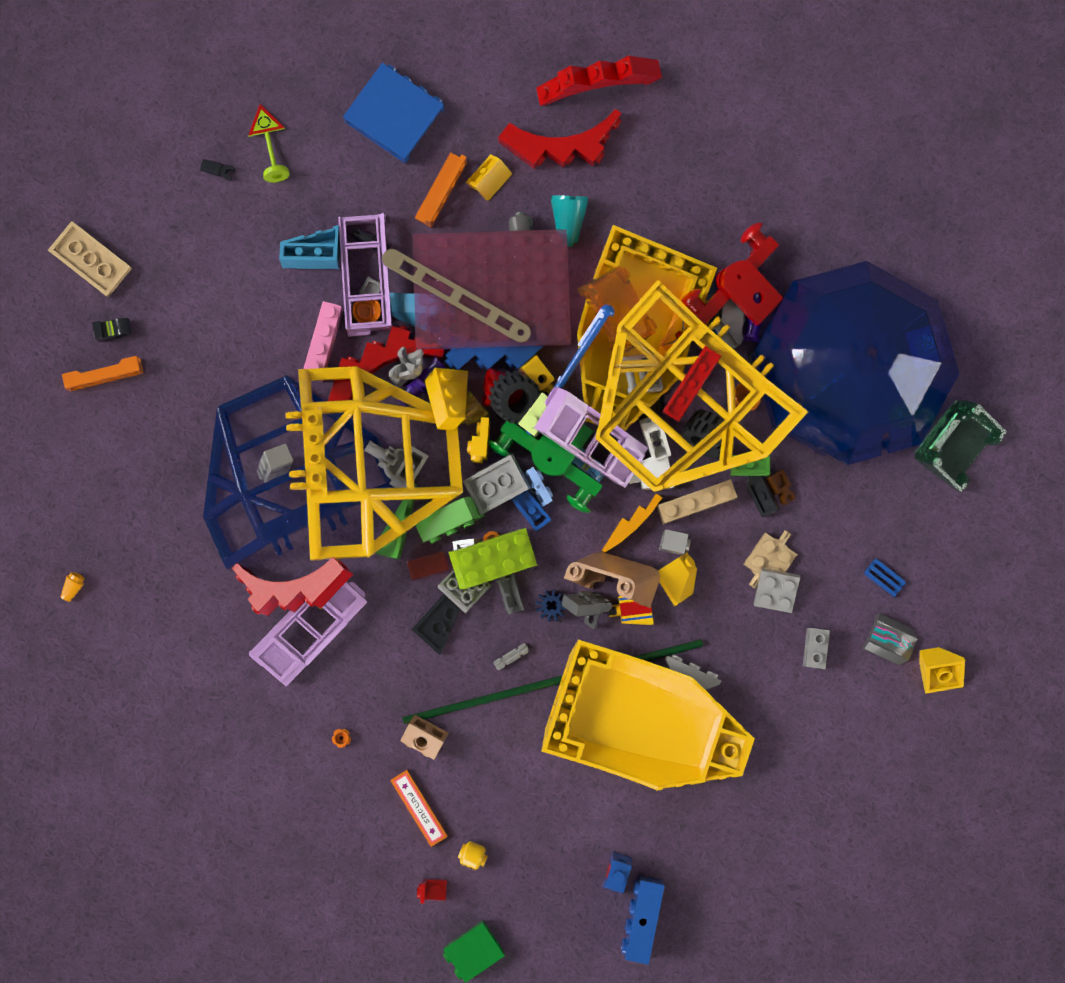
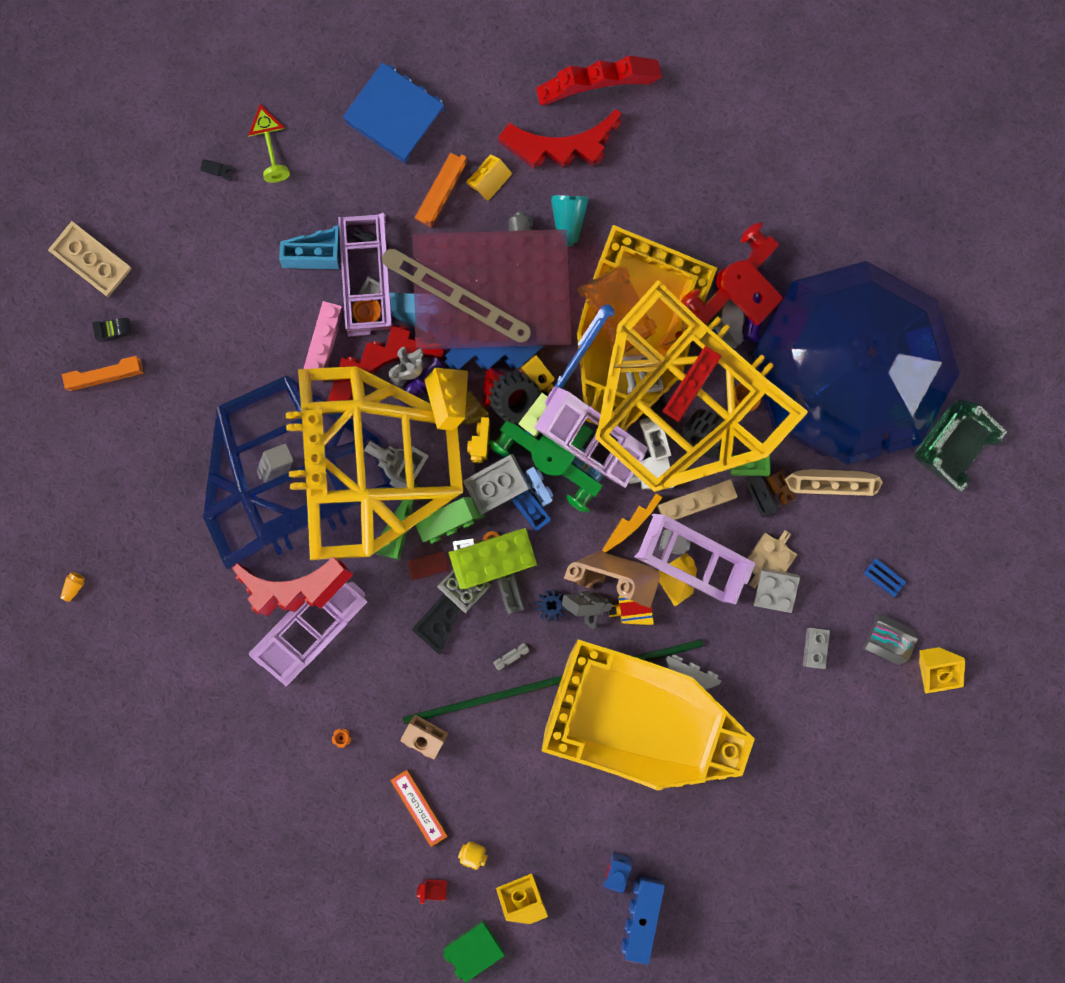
none -> yellow slope [496,874,548,924]
none -> lavender piece [634,514,755,604]
none -> tan brick [785,469,883,496]

